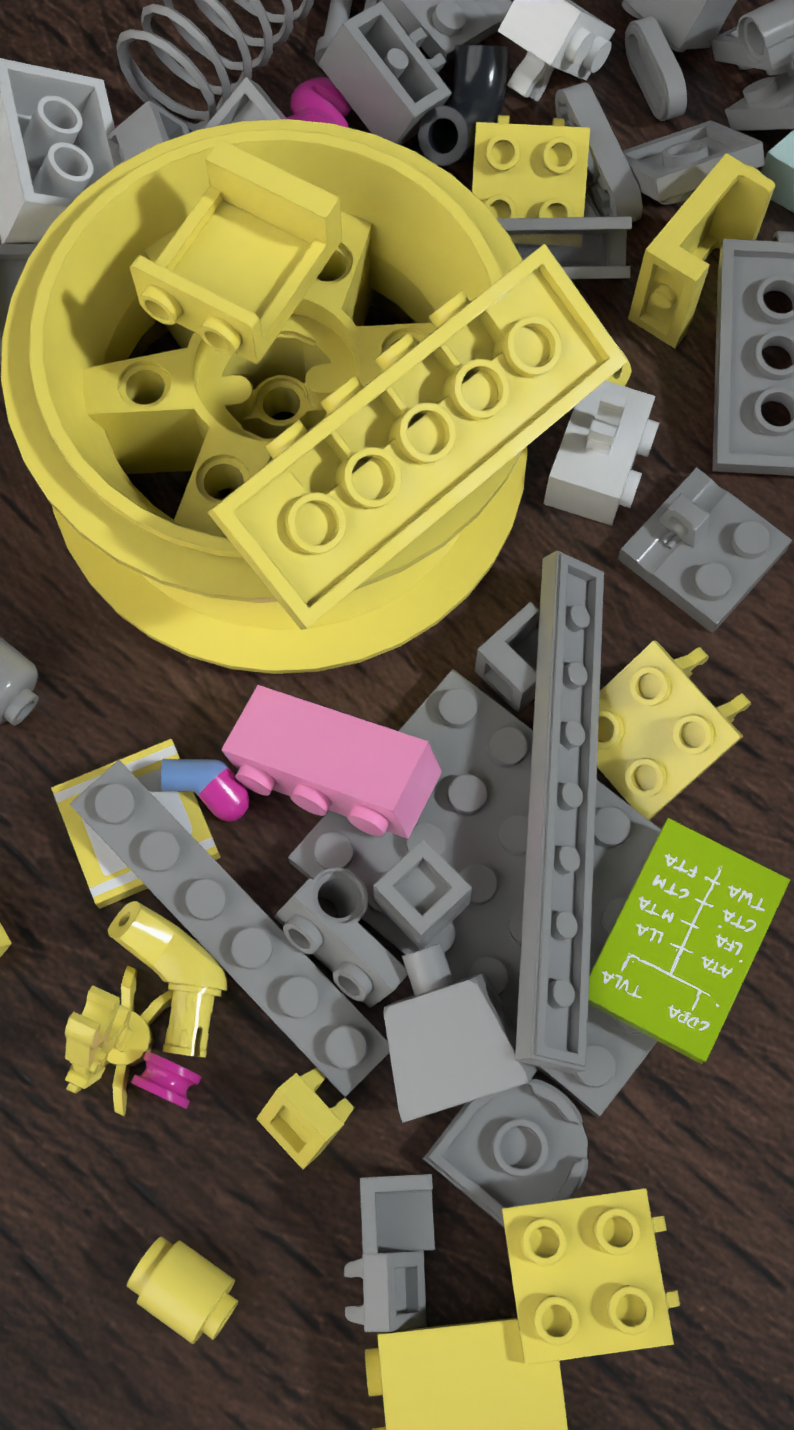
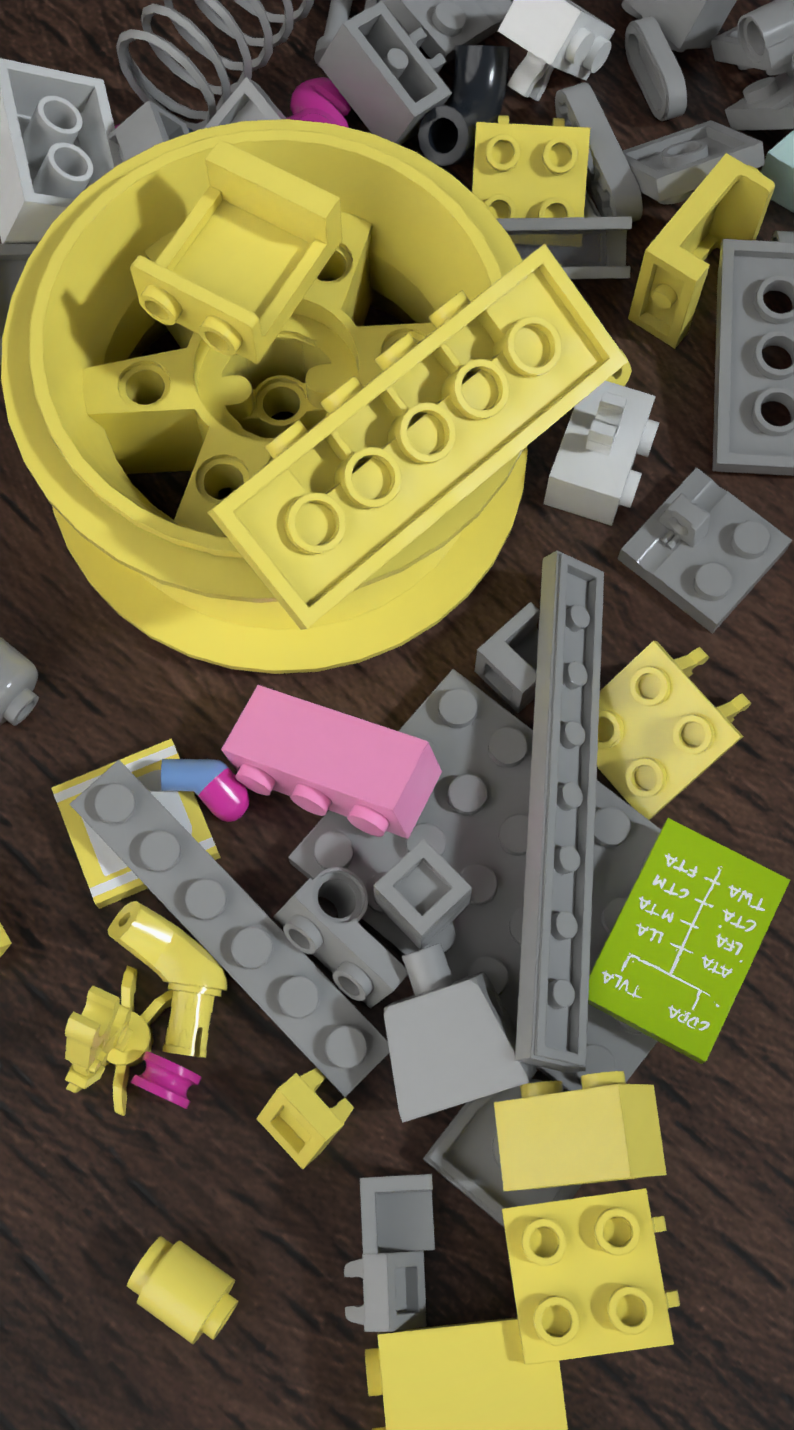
none -> light yellow brick [494,1071,667,1192]

